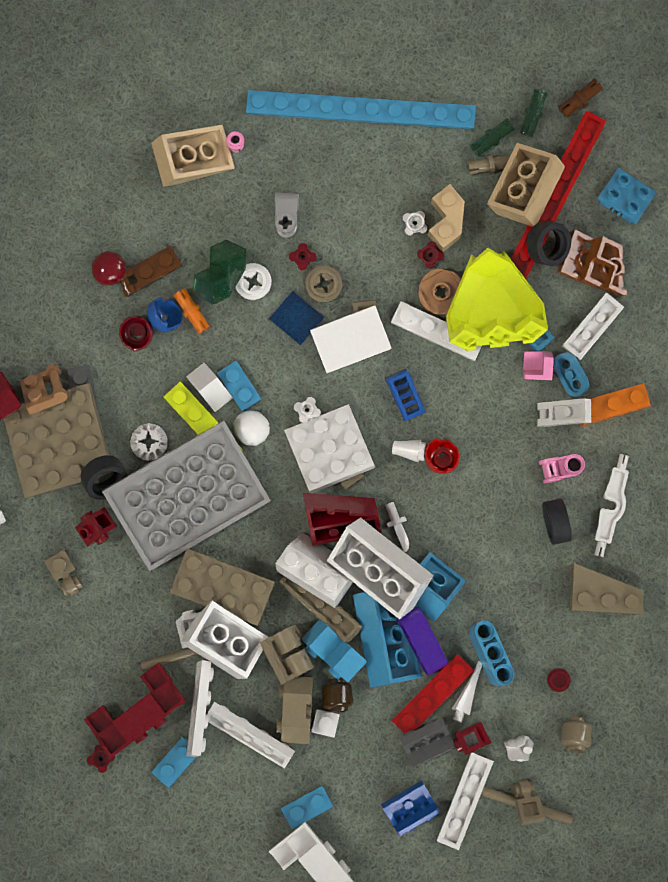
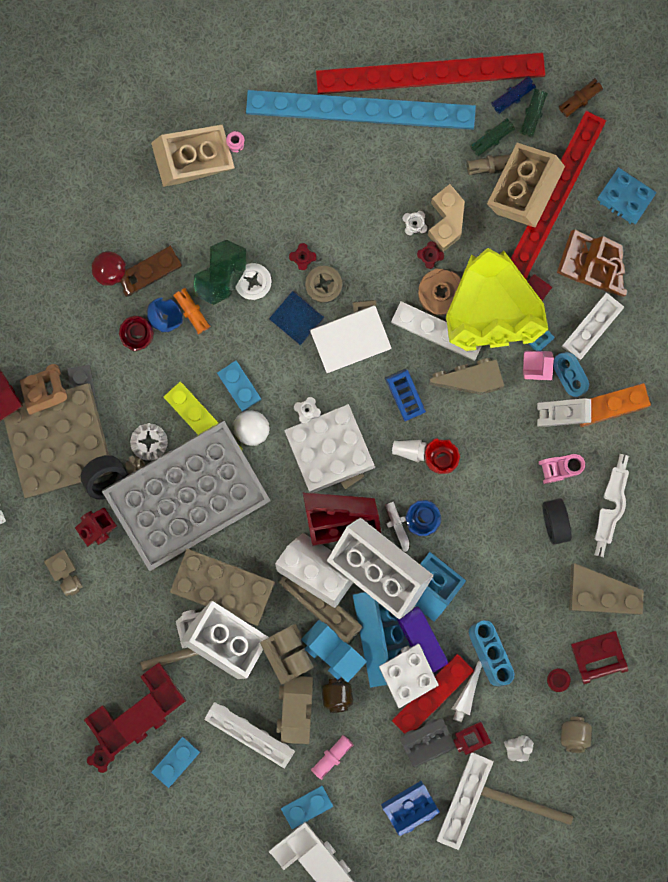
white slope [186,363,233,412] -> none
white plate [186,660,214,757] -> none
light grey piece [275,192,299,238] -> none
white plate [312,709,340,737] -> none
dark tan plate [513,779,545,825] -> none
black tyre [526,221,571,266] -> none
none -> dark tan plate [126,456,145,474]
none -> bright pink pin [311,735,354,780]
none -> red plate [316,53,545,95]
none -> white hinge [379,644,438,708]
none -> blue hair [406,500,441,536]
none -> dark tan slope [429,358,504,395]
none -> clear blue pin [491,76,536,115]
none -> dark red plate [528,274,552,301]
none -> dark red plate [571,631,629,685]

